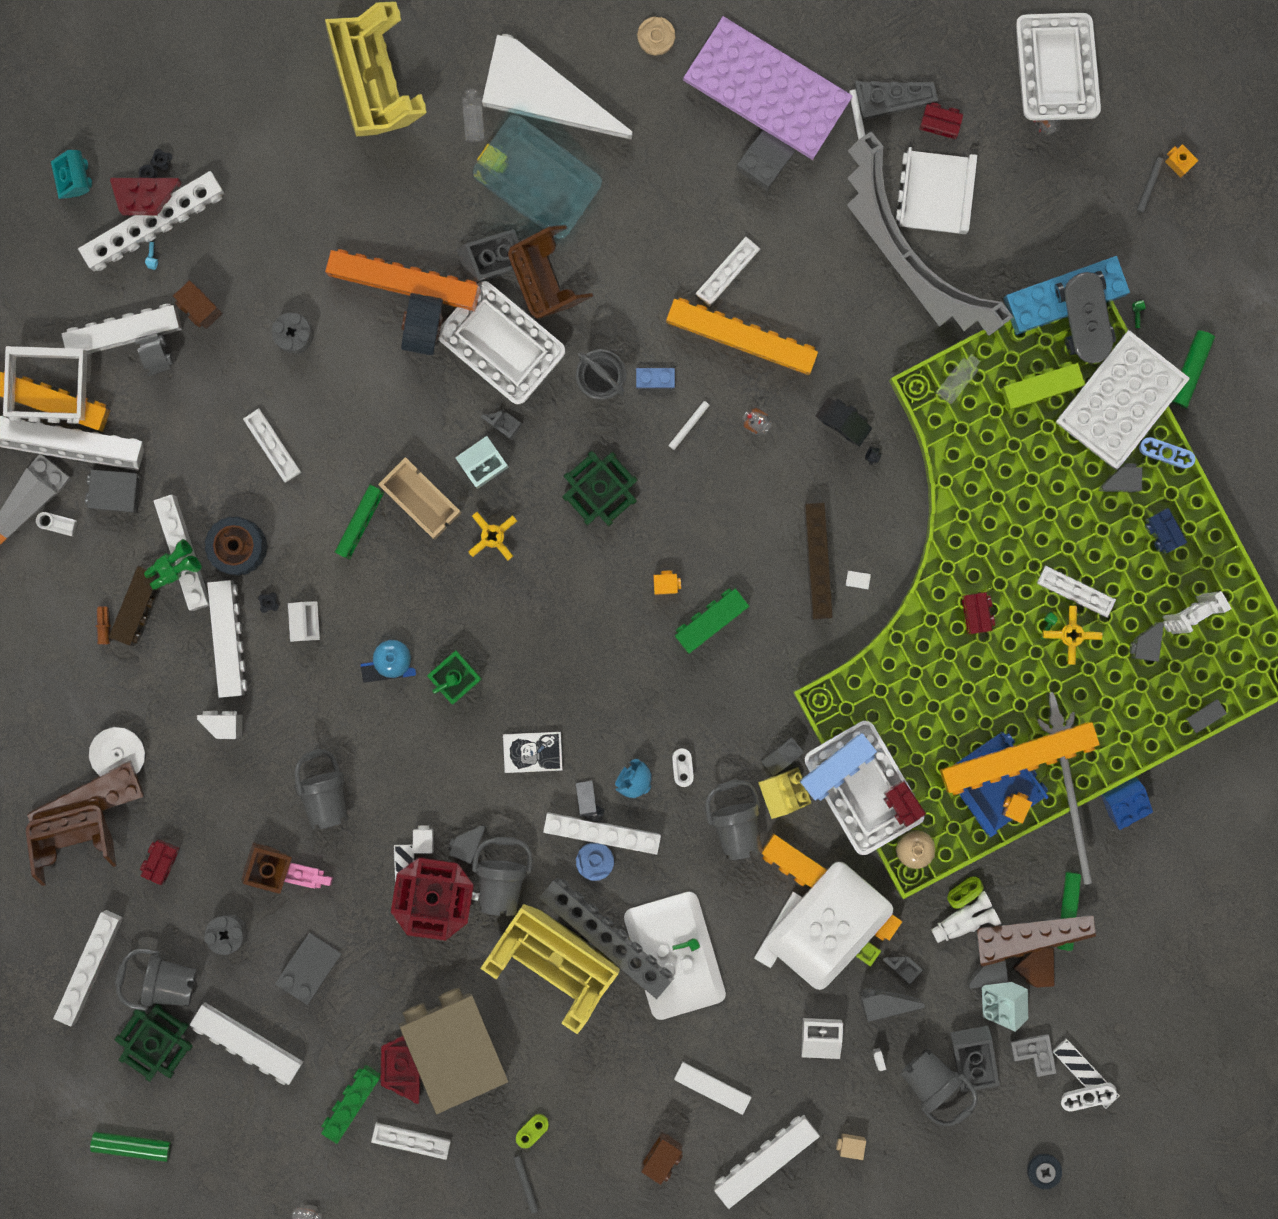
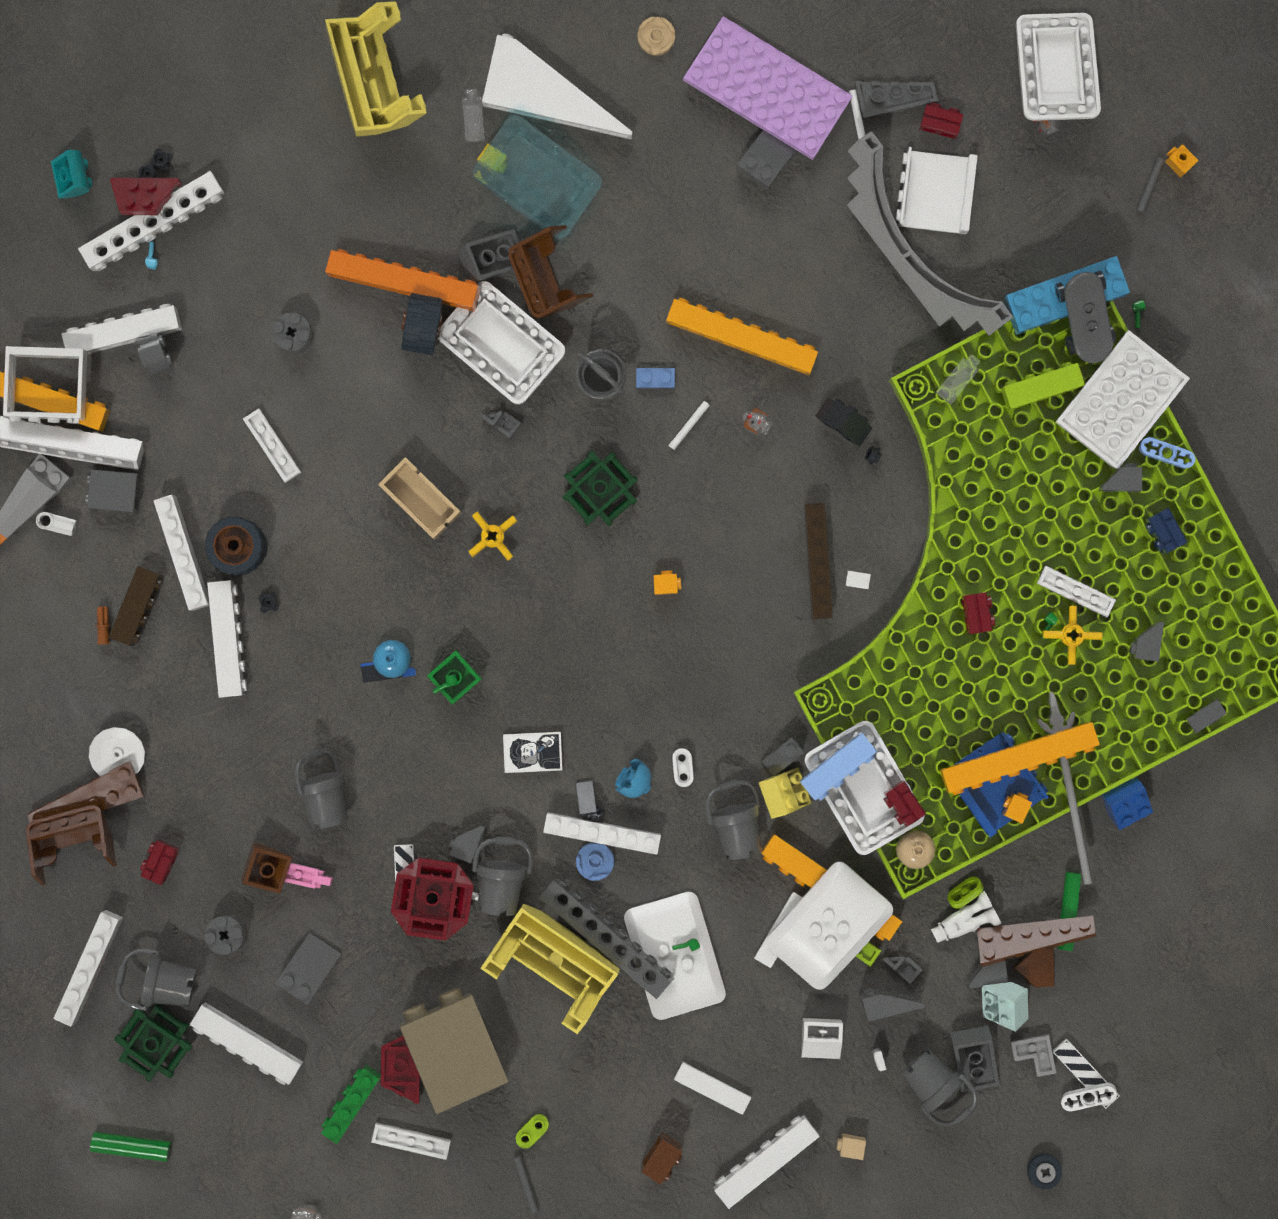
green piece [144,539,202,590] -> none
reddish brown brick [173,280,223,329] -> none
white slope [197,711,243,739] -> none
white brick [288,601,320,642] -> none
green brick [334,484,384,559] -> none
white brick [413,825,434,853] -> none
light aqua slope [455,436,509,489] -> none
green brick [675,588,750,654] -> none
white tile [695,237,760,307] -> none
white fence [1163,591,1232,634] -> none
green brick [1171,330,1215,409] -> none

